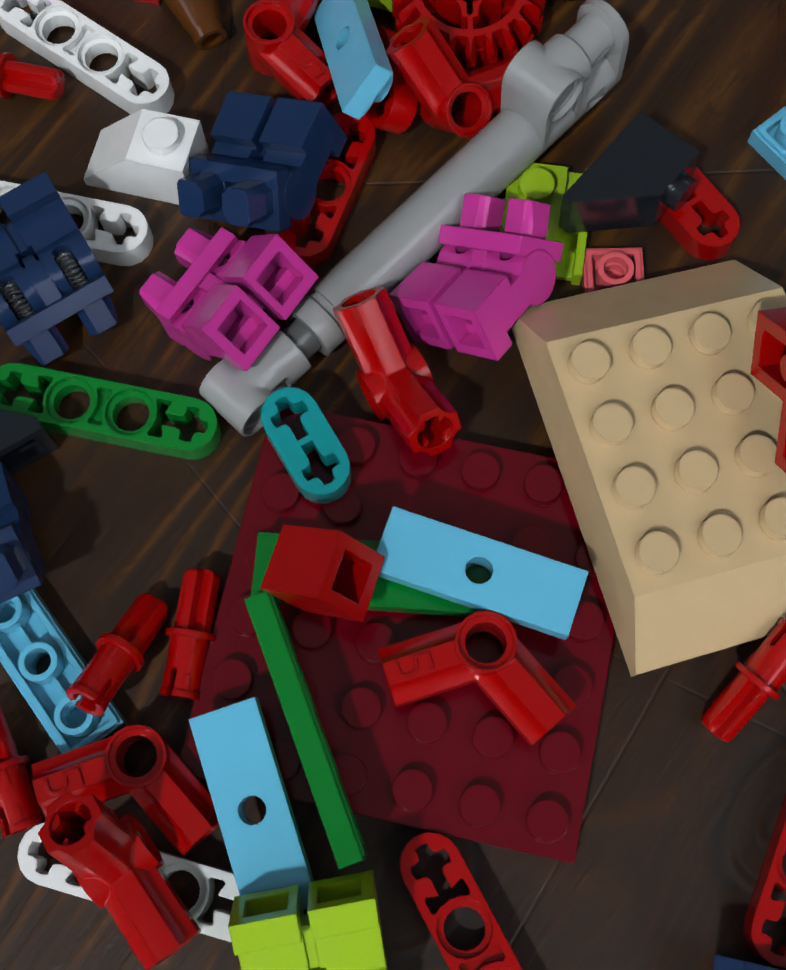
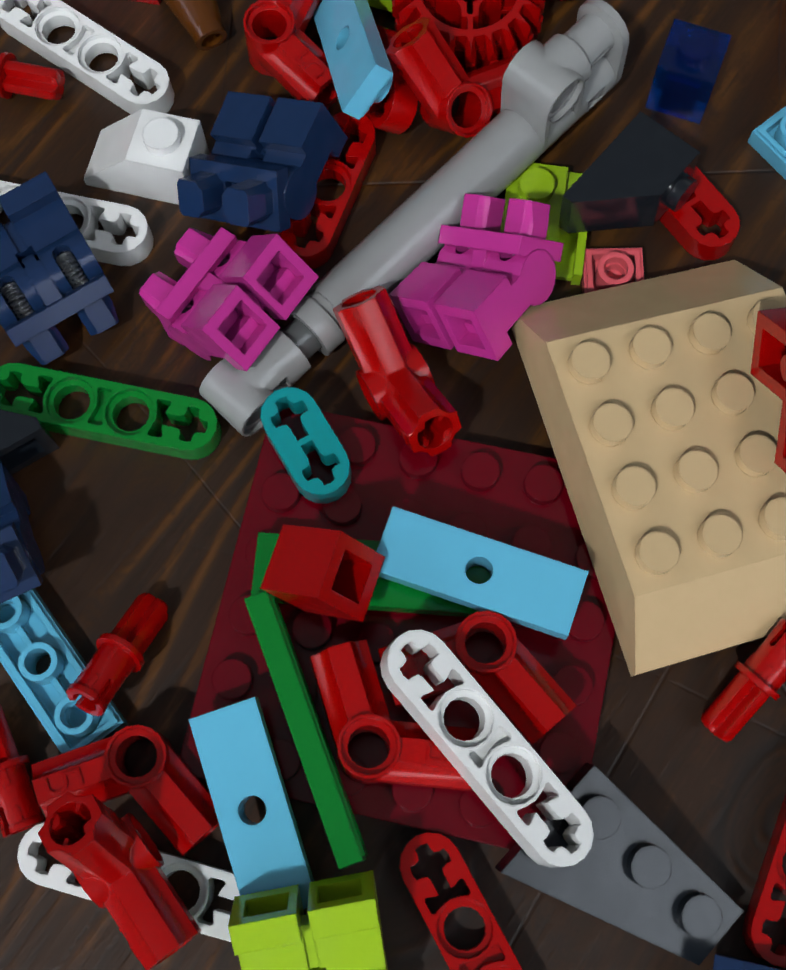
red axle [159,568,220,700] -> none
none -> red piece [310,640,476,791]
none -> white beam [380,629,594,867]
none -> black wing [494,763,744,965]
none -> clear blue brick [645,19,732,124]

